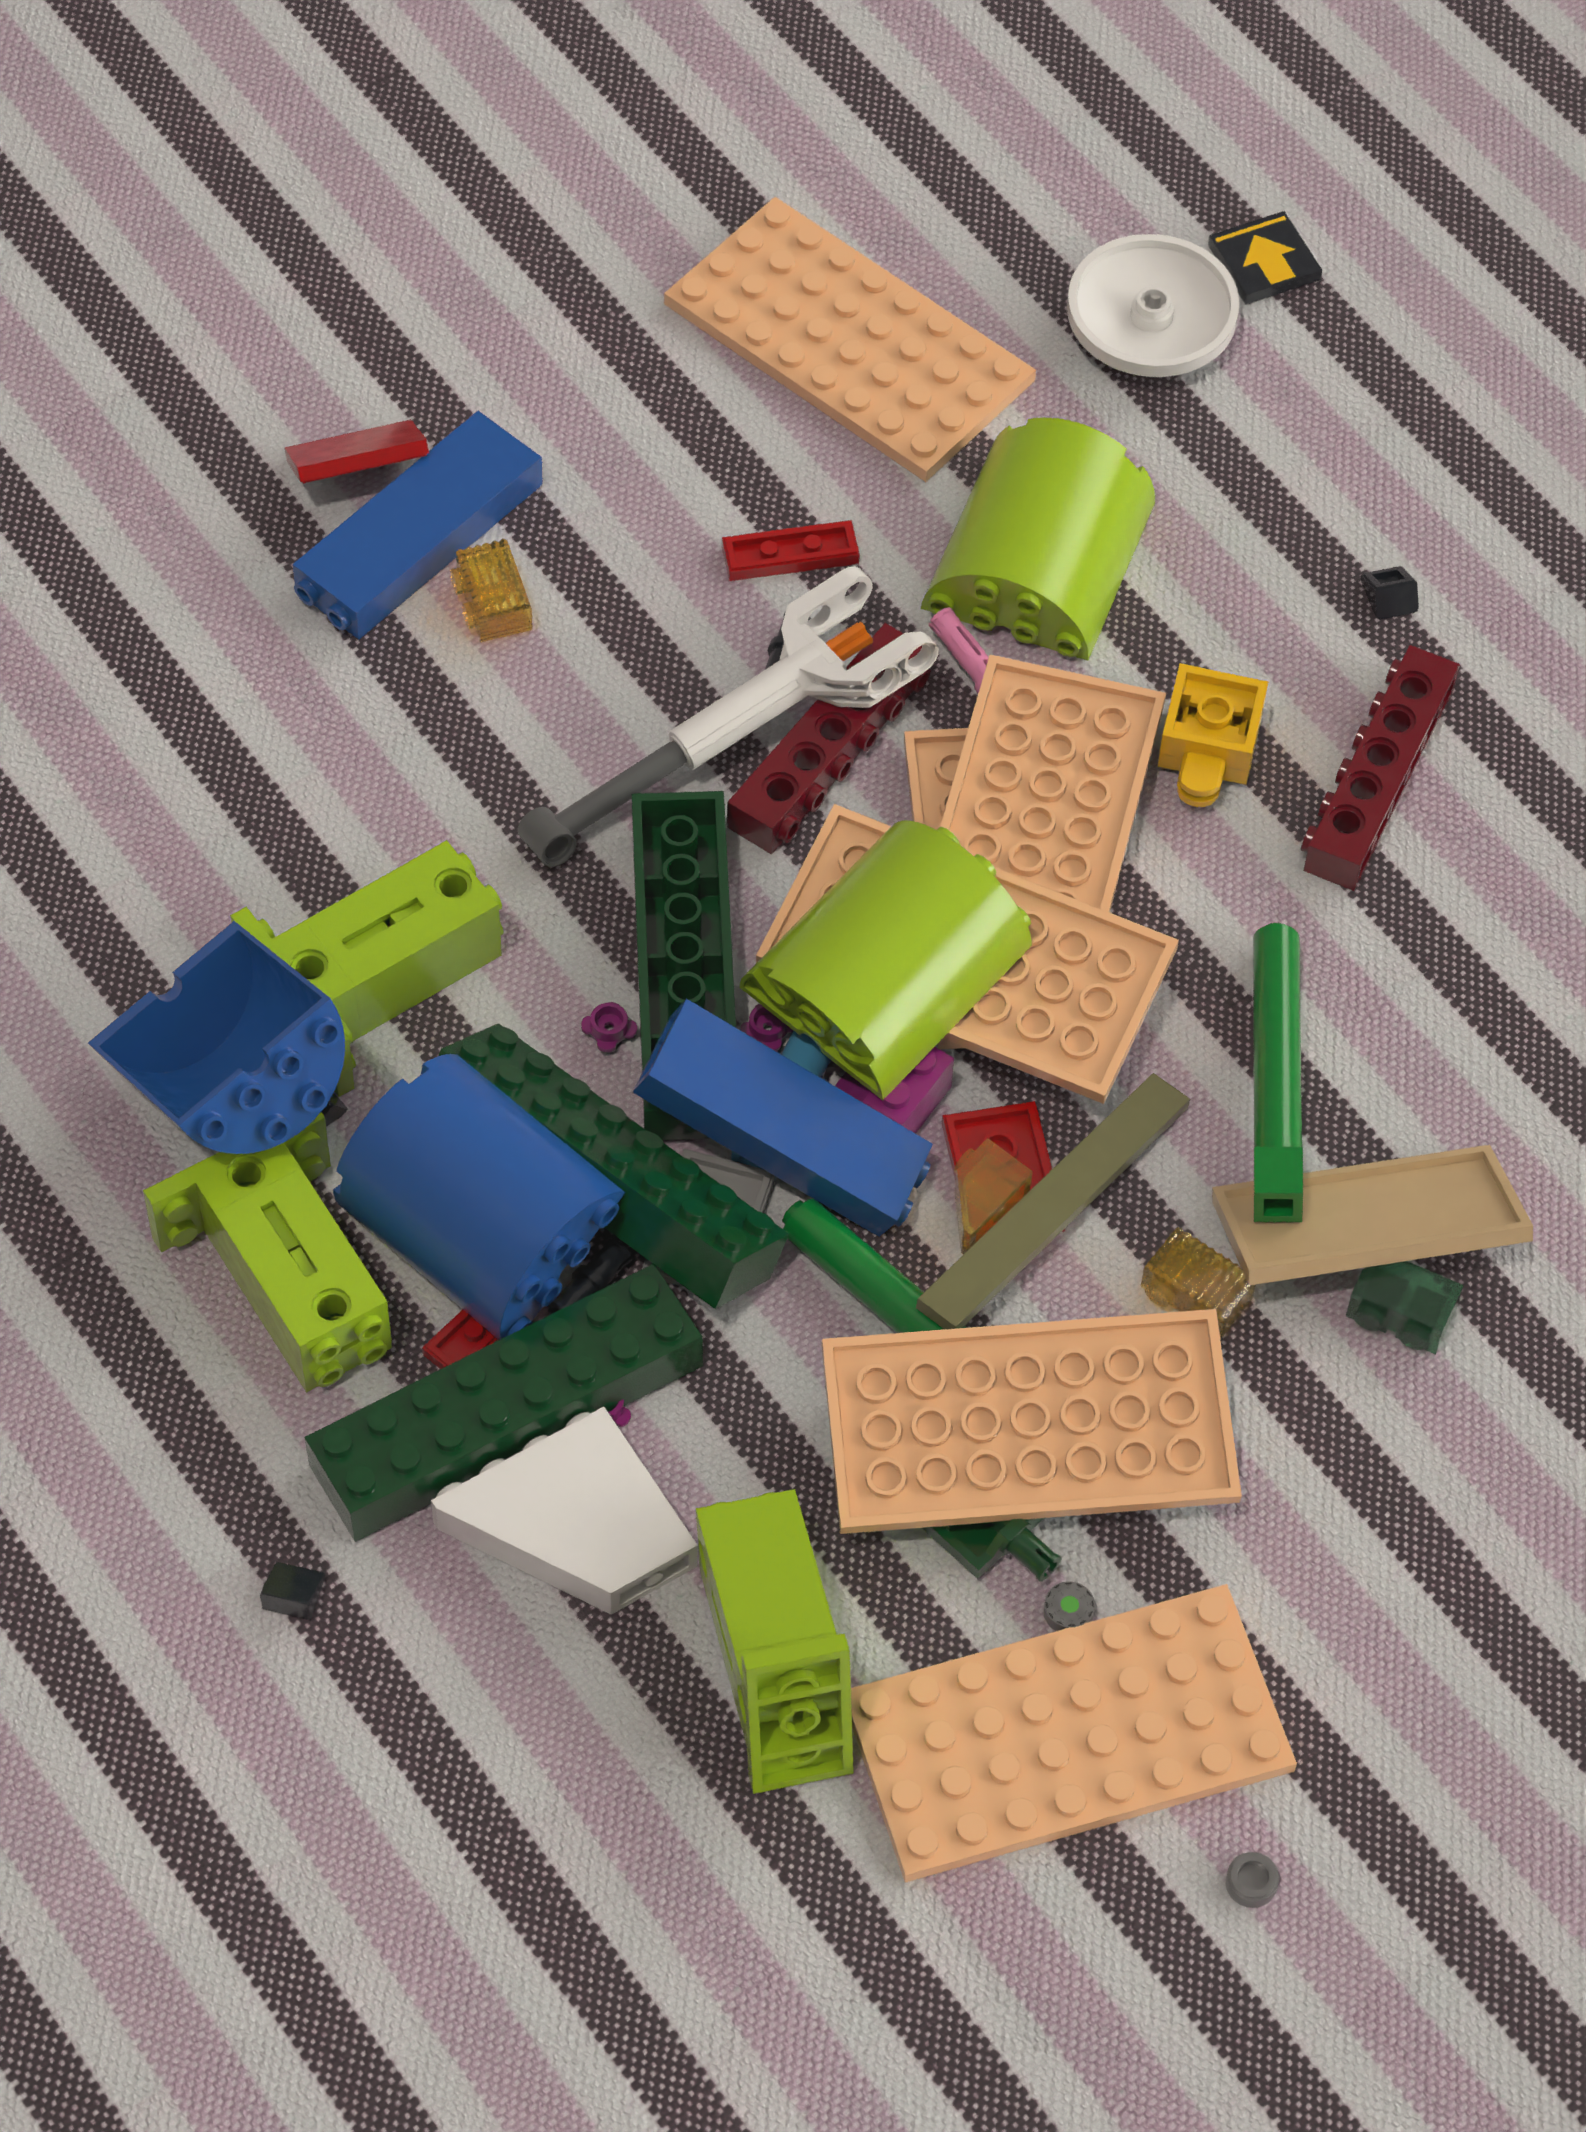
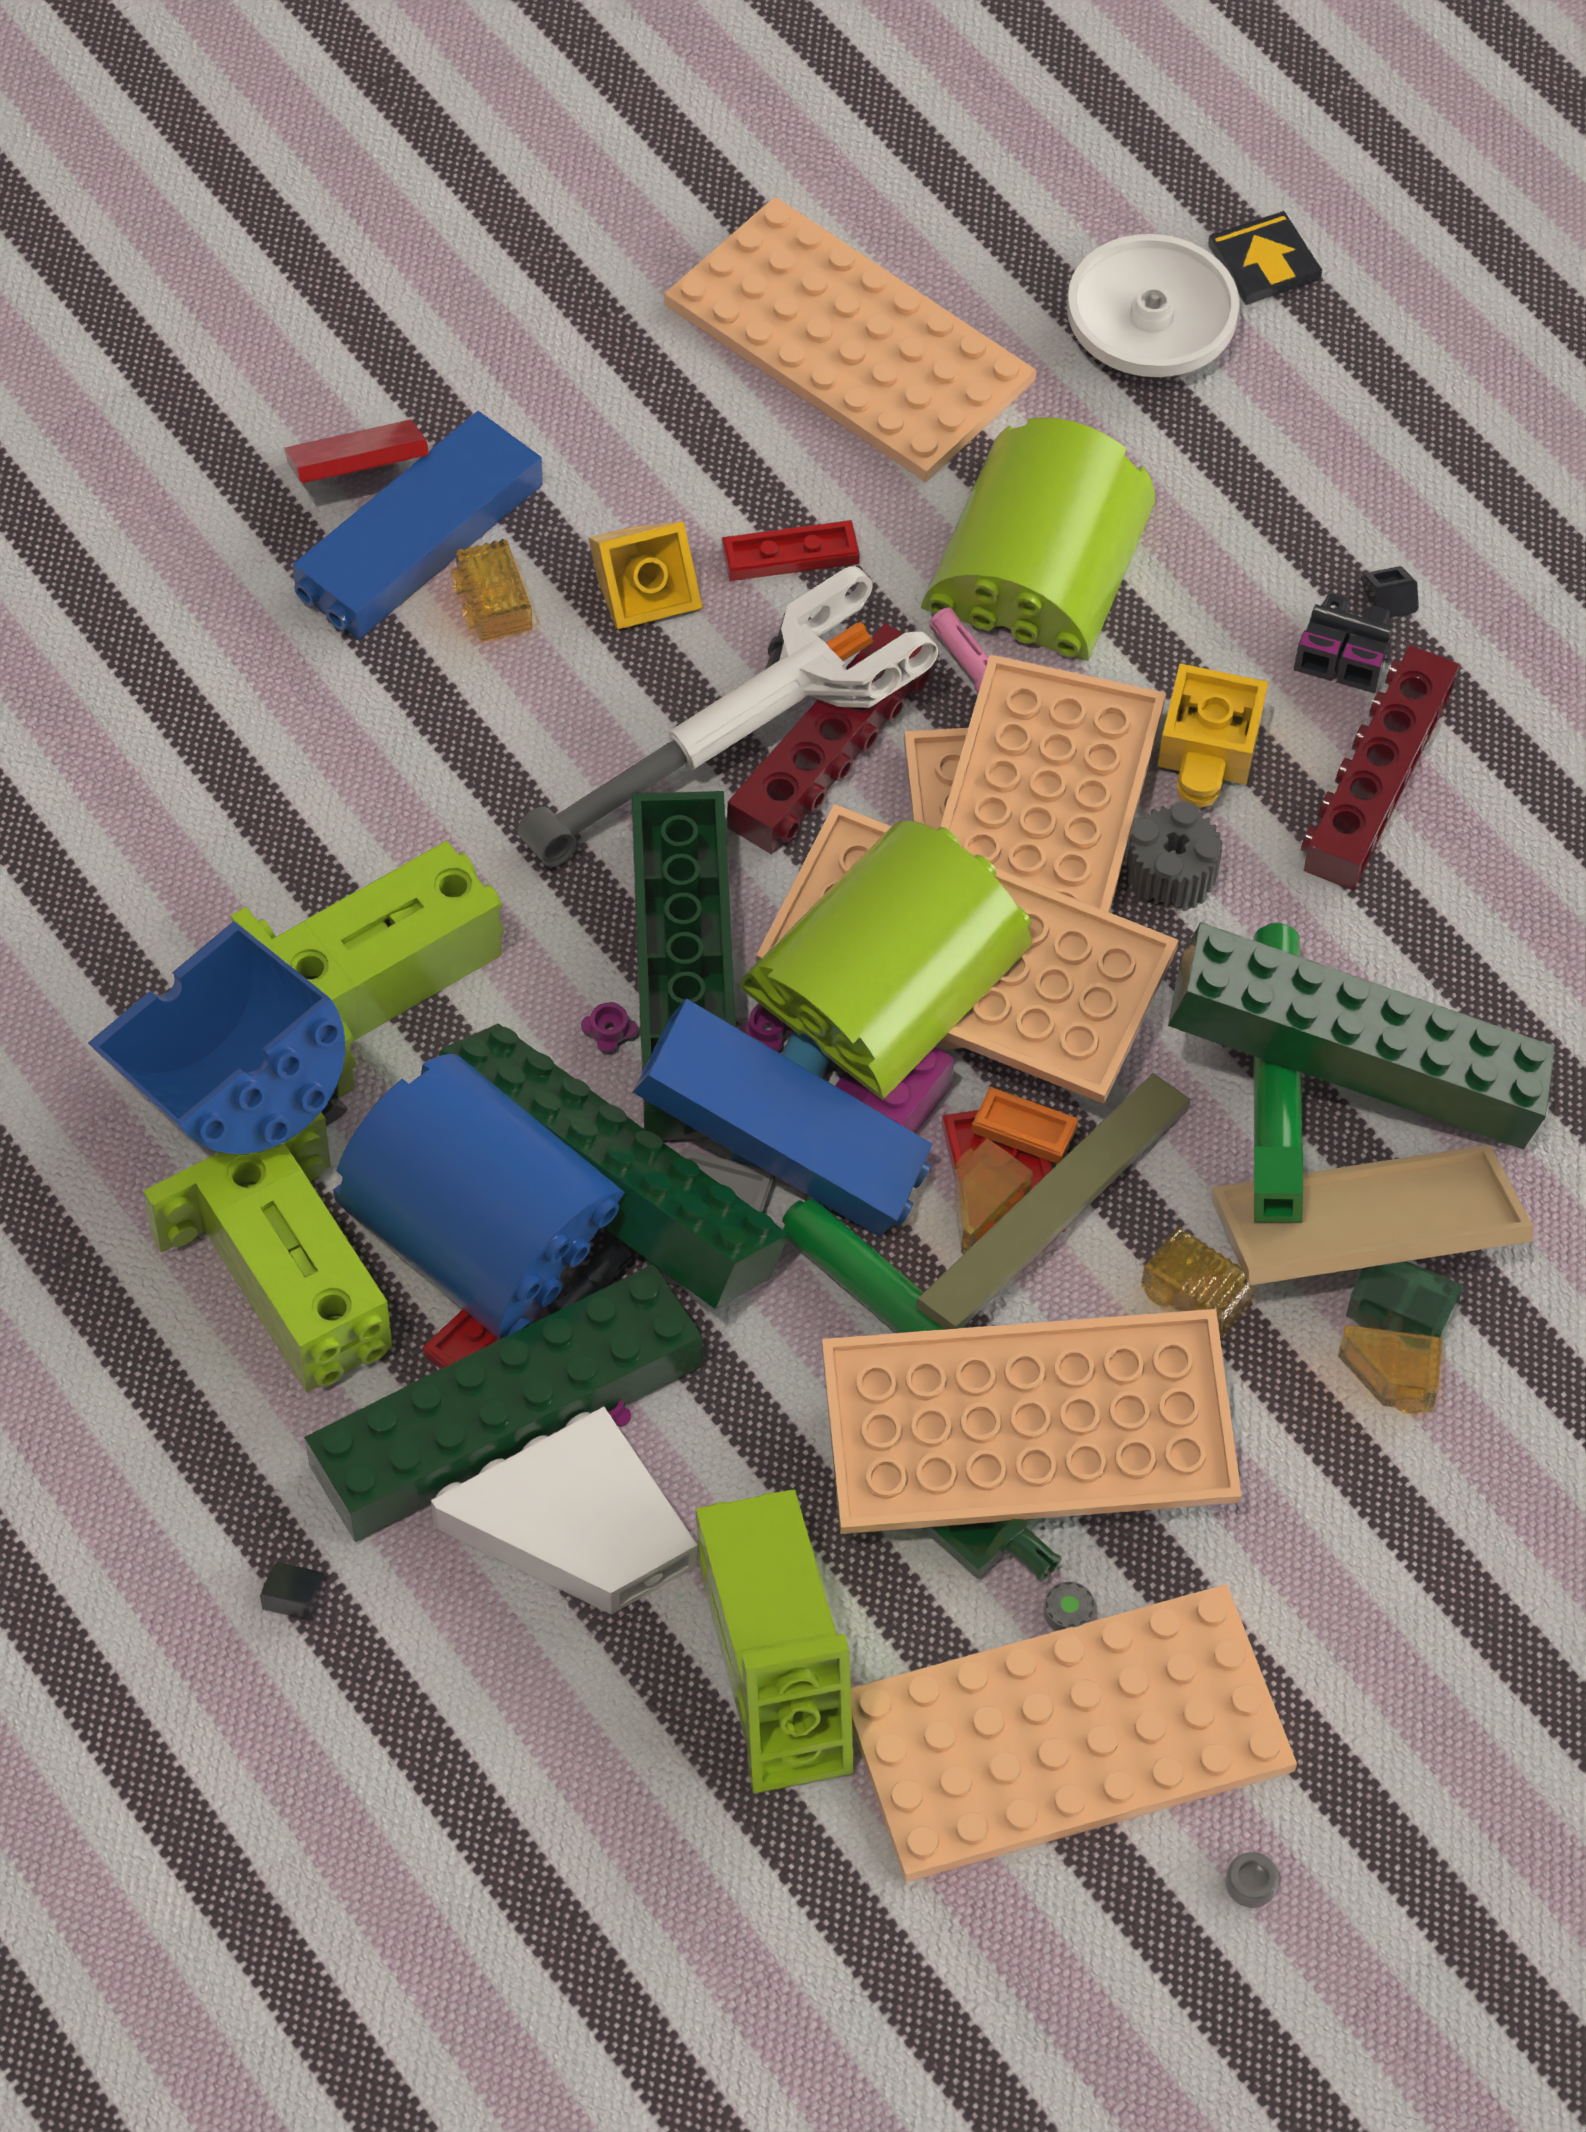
none -> yellow slope [588,521,703,629]
none -> orange tile [972,1087,1079,1164]
none -> dark grey brick [1126,801,1223,911]
none -> dark green brick [1168,922,1555,1150]
none -> black hips [1293,593,1392,694]
none -> clear yellow slope [1338,1325,1442,1414]

